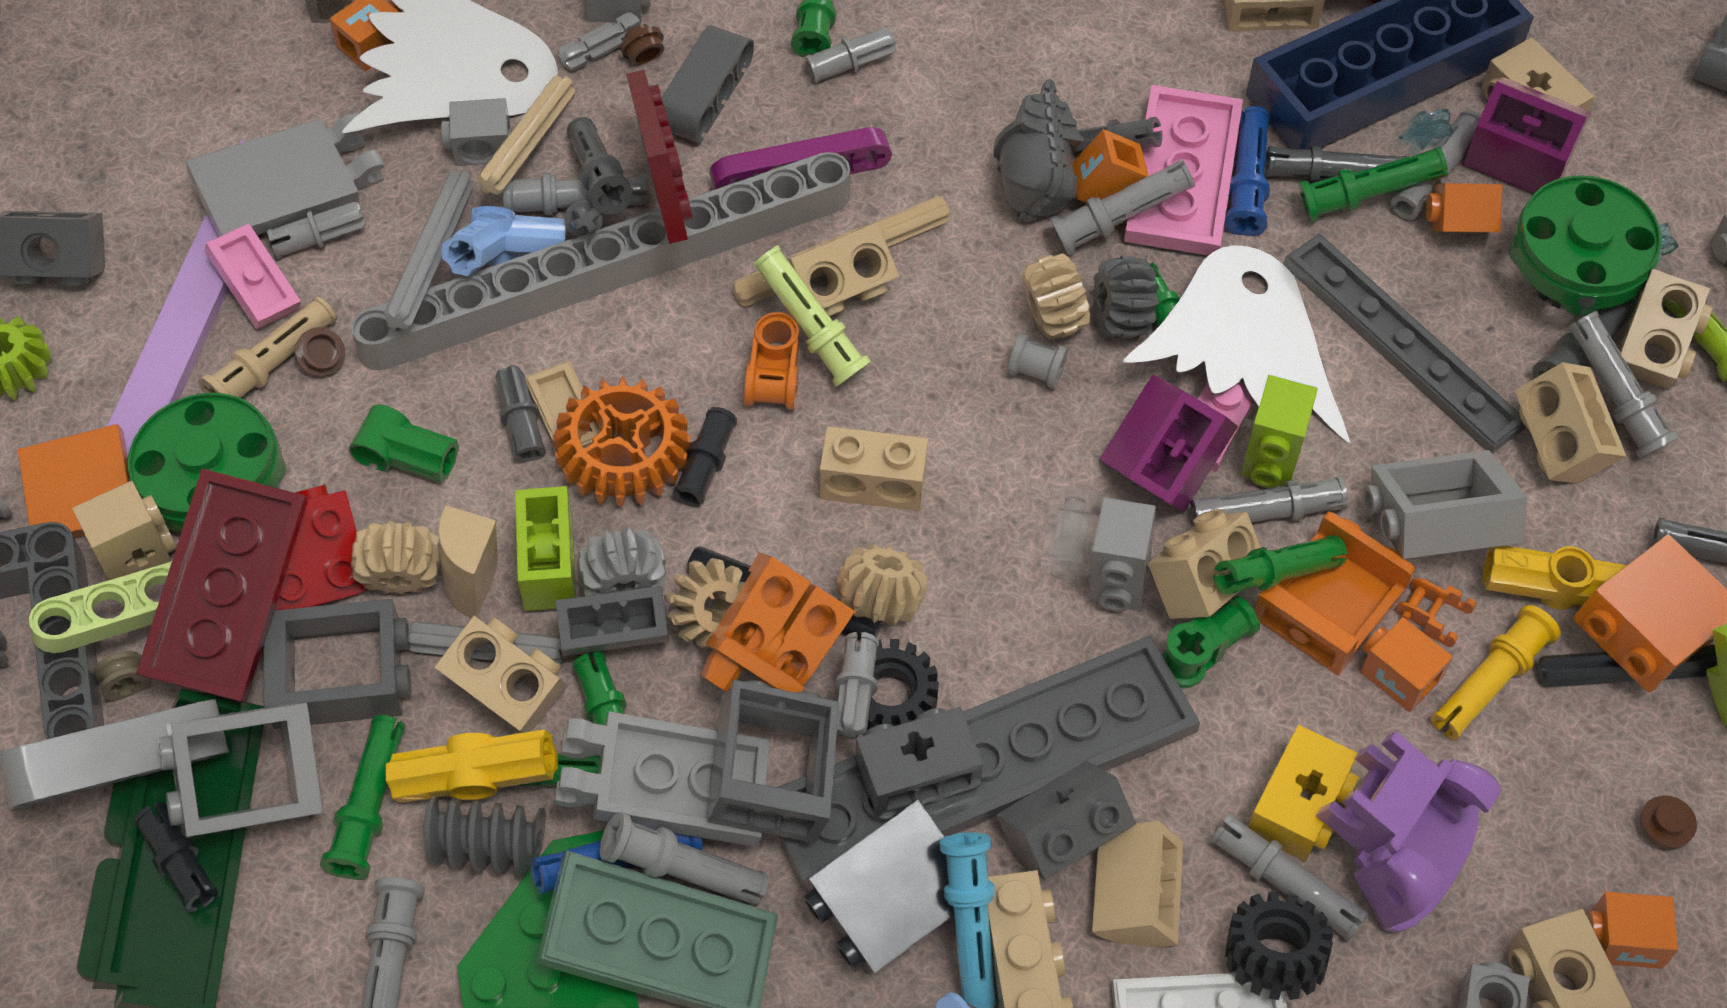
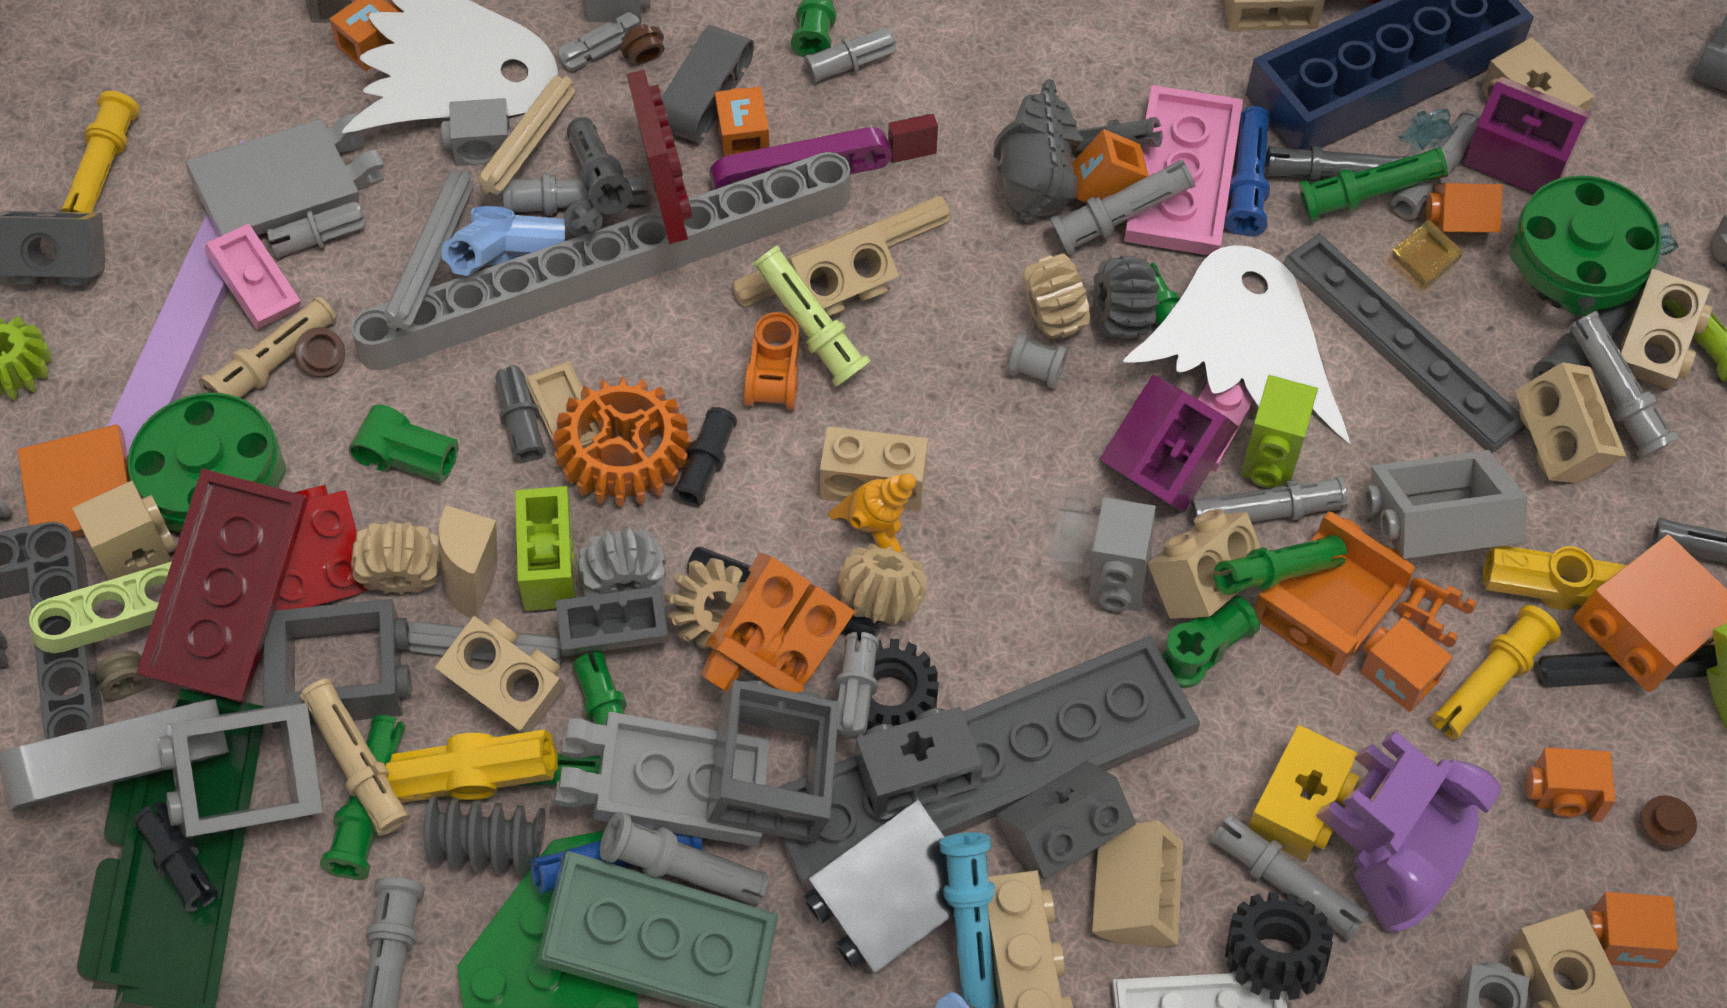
none -> yellow pin [60,91,140,213]
none -> tan pin [299,678,410,836]
none -> orange brick [715,86,770,157]
none -> light orange piece [828,473,916,553]
none -> dark red tile [888,114,938,163]
none -> clear yellow plate [1392,220,1463,289]
none -> orange brick [1525,747,1616,822]

